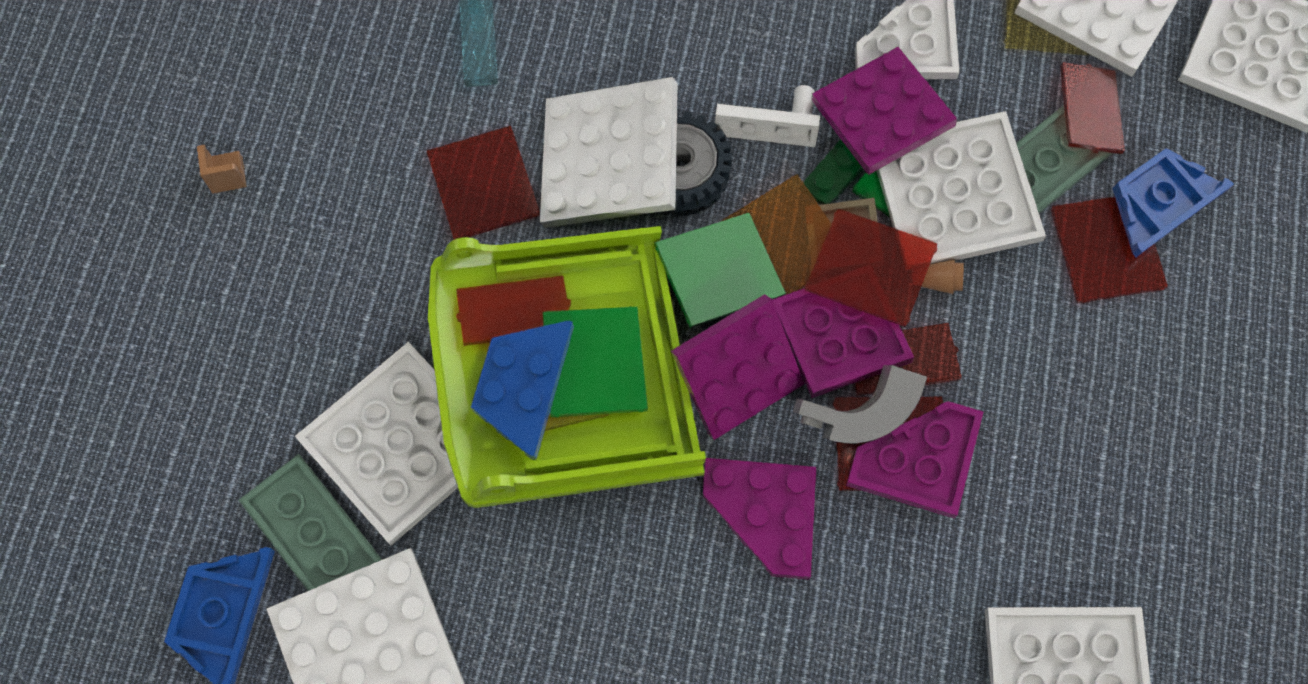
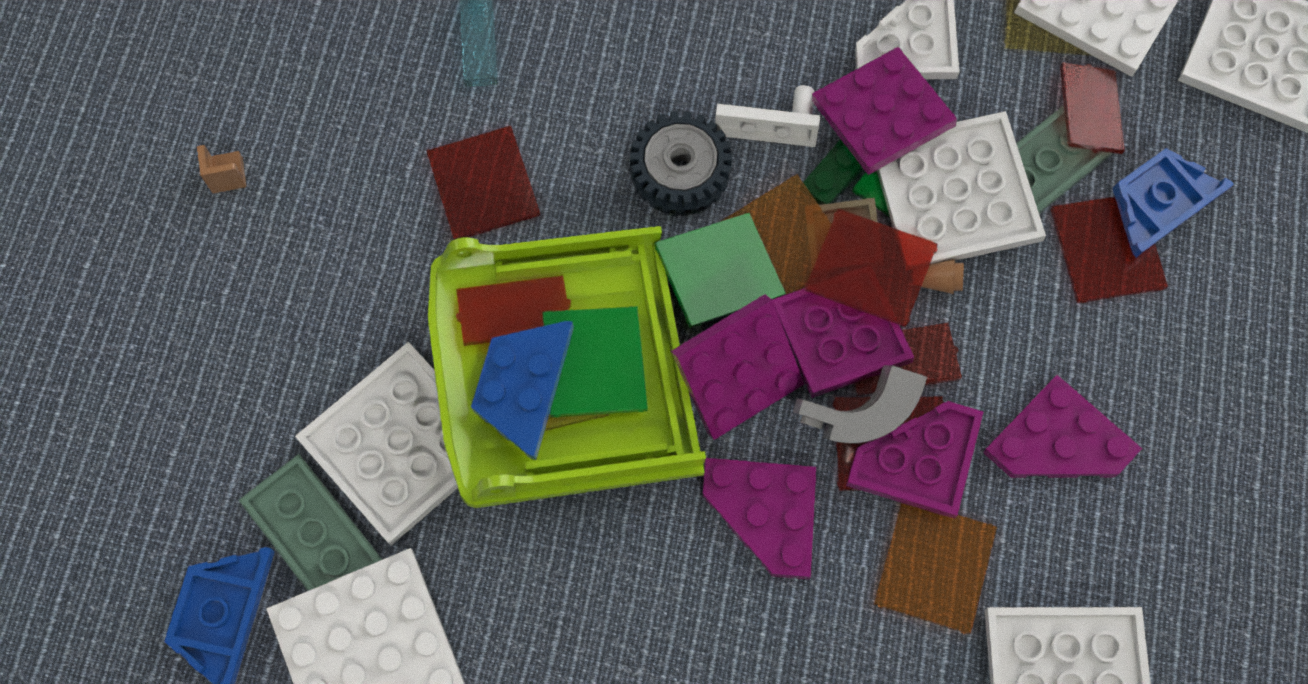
white plate [540,77,678,228] -> none
none -> clear orange piece [874,503,997,635]
none -> magenta plate [983,375,1142,478]

